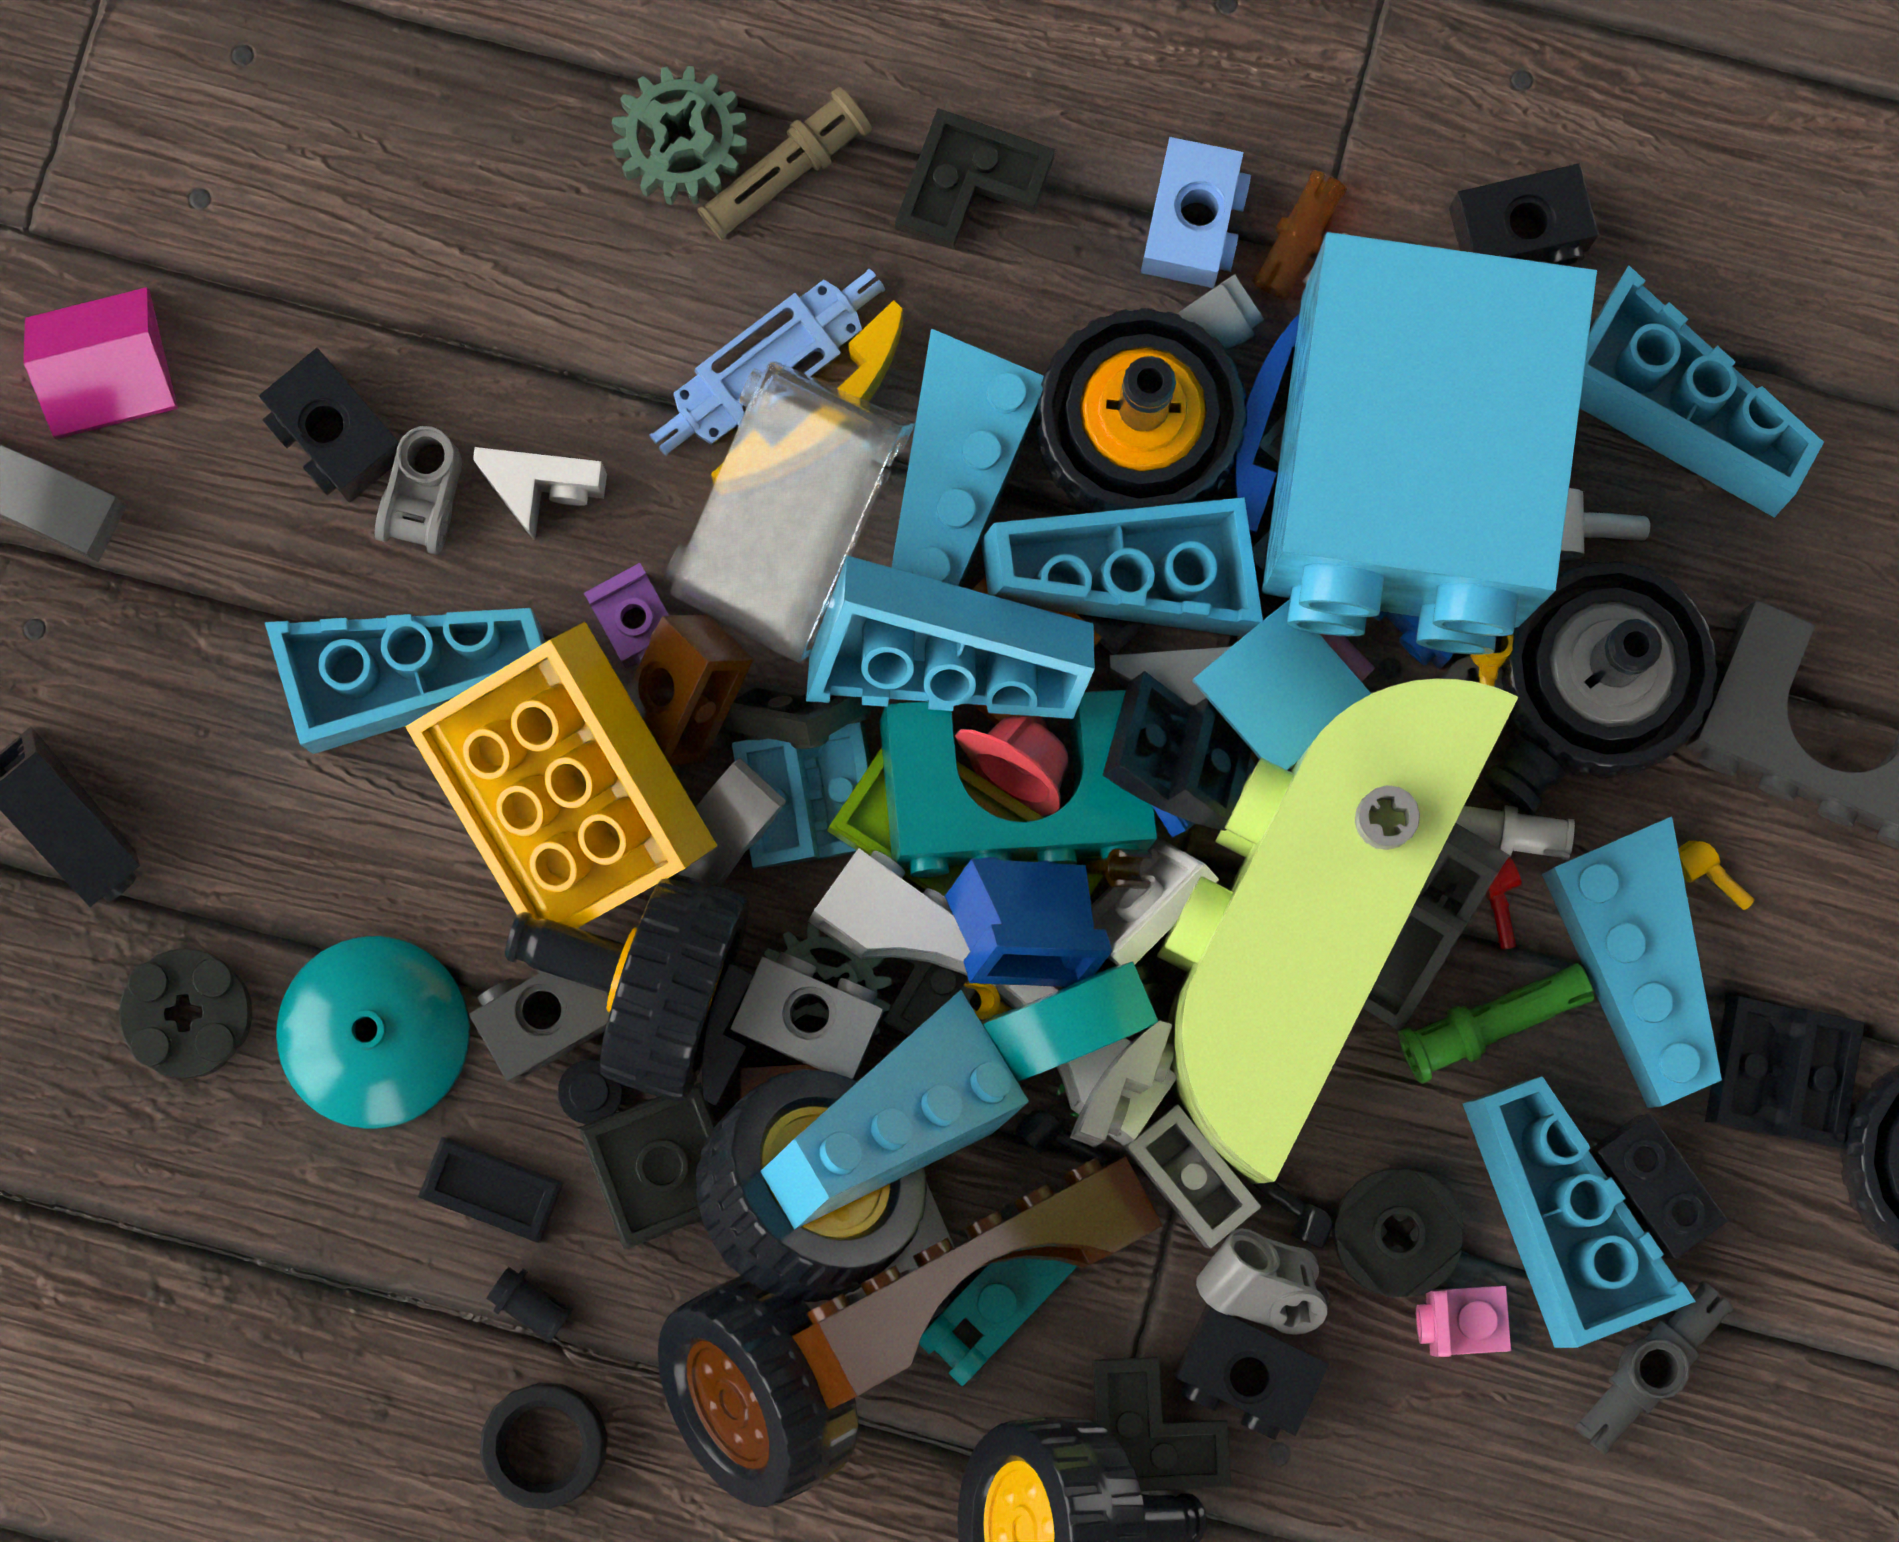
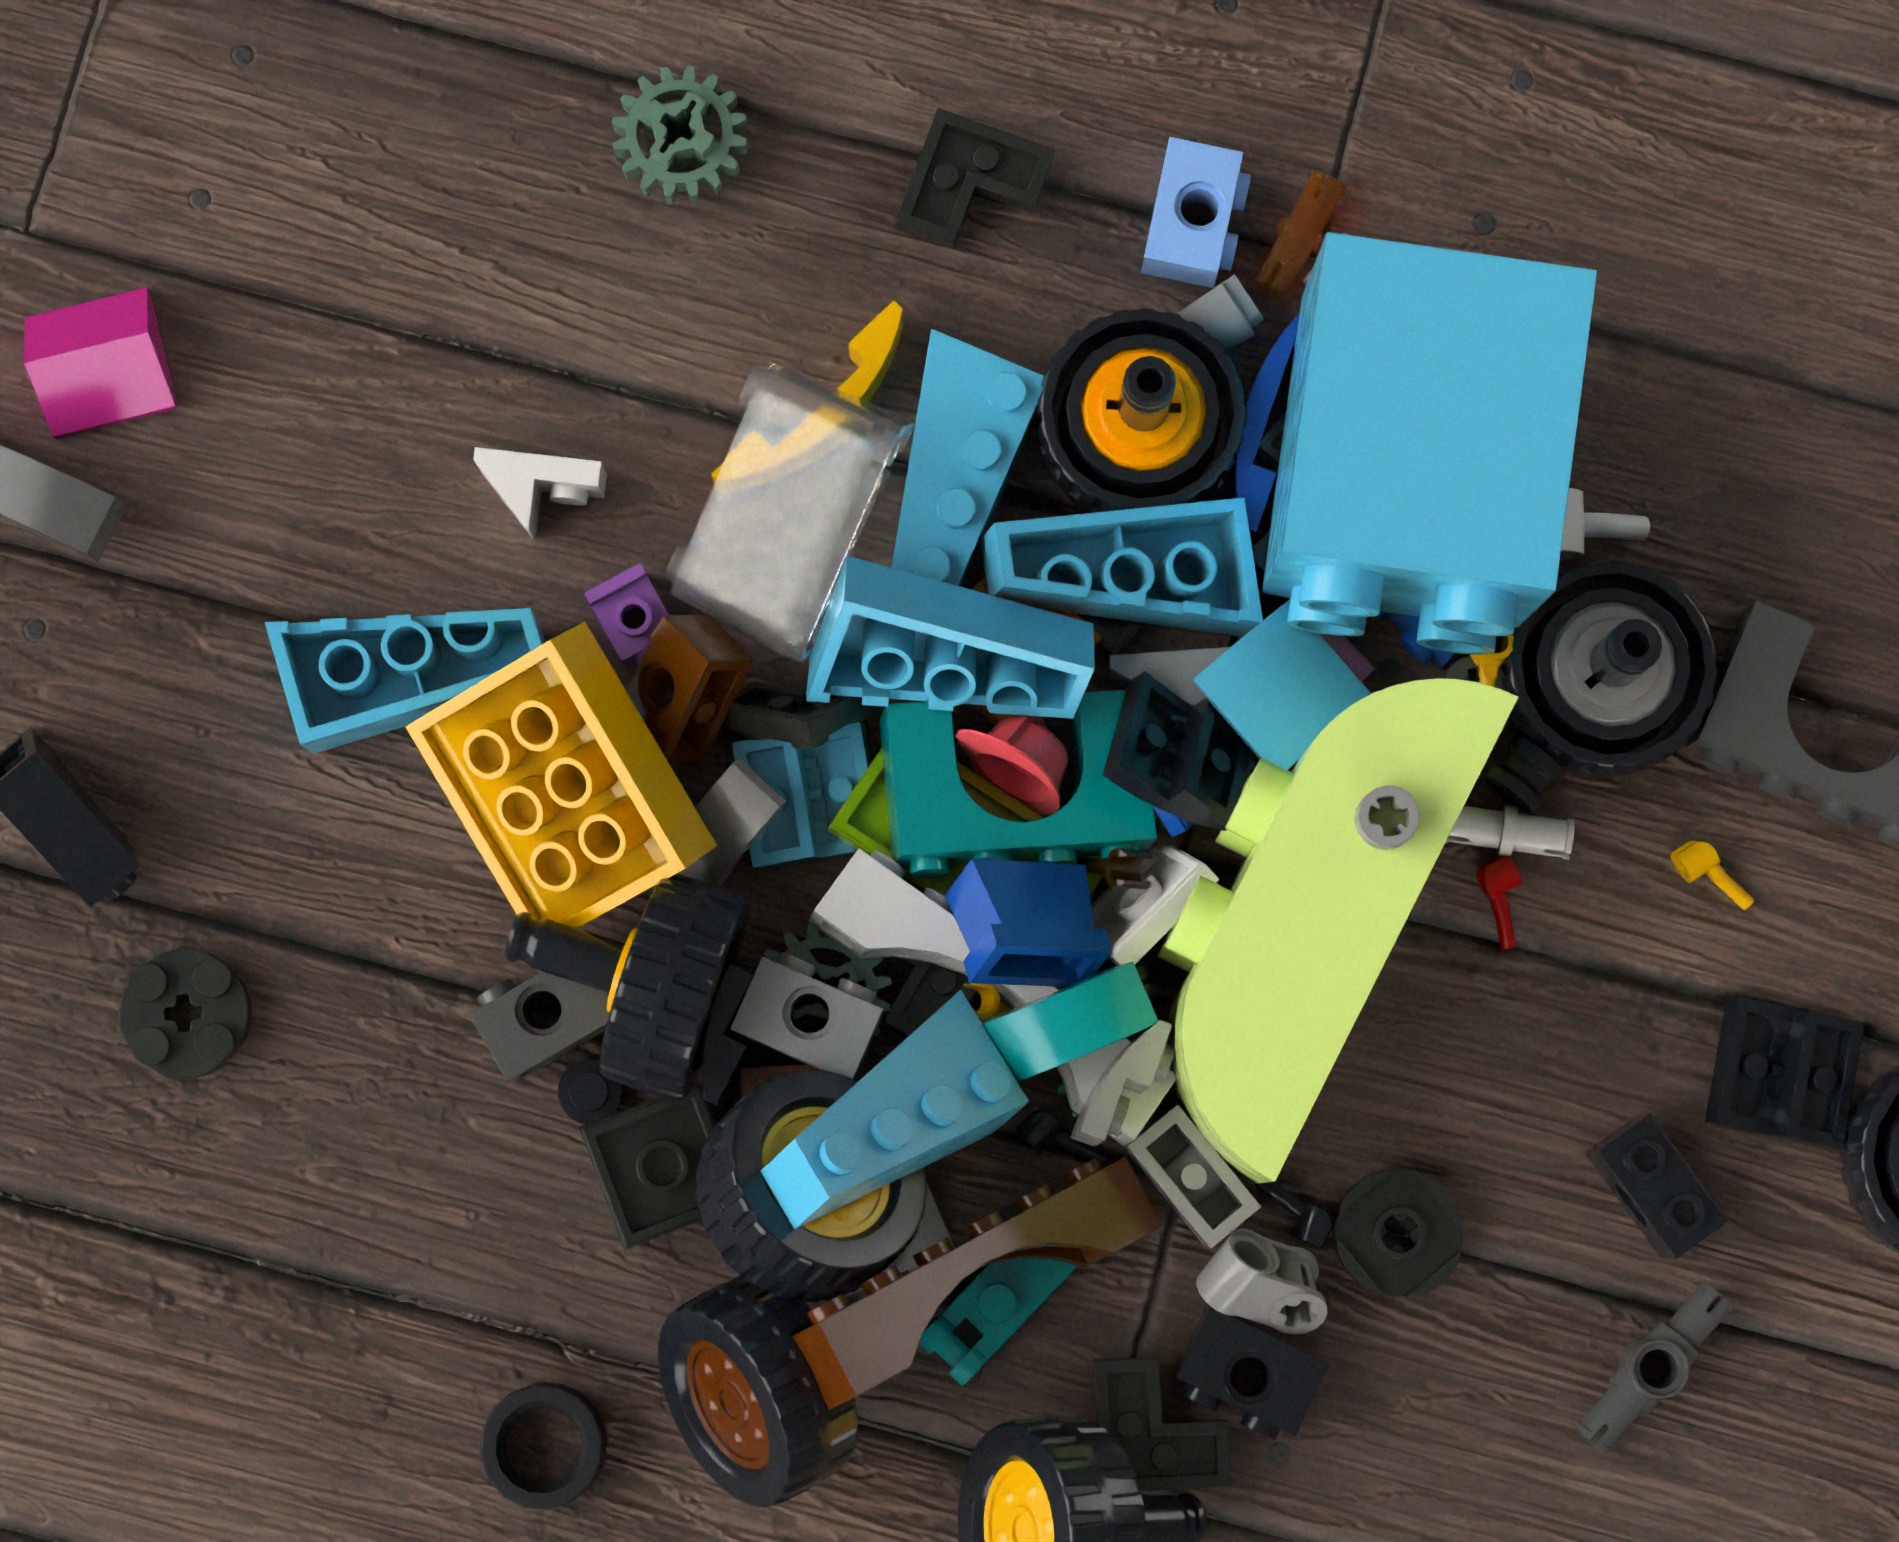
black brick [259,347,399,503] -> none
teal dish [276,936,470,1129] -> none
light grey piece [375,426,462,555] -> none
black tile [418,1137,564,1243] -> none
black pin [486,1266,573,1344] -> none
light blue piece [649,269,885,456] -> none
dark tan pin [697,86,873,241] -> none
dark grey slope [1363,823,1509,1030] -> none
bright green pin [1398,963,1594,1084] -> none
bright pink bracket [1416,1285,1511,1357] -> none
black brick [1449,163,1599,266] -> none
medium azure wedge [1462,1076,1696,1348] -> none
medium azure wedge [1542,816,1722,1108] -> none
medium azure wedge [1579,266,1824,518] -> none

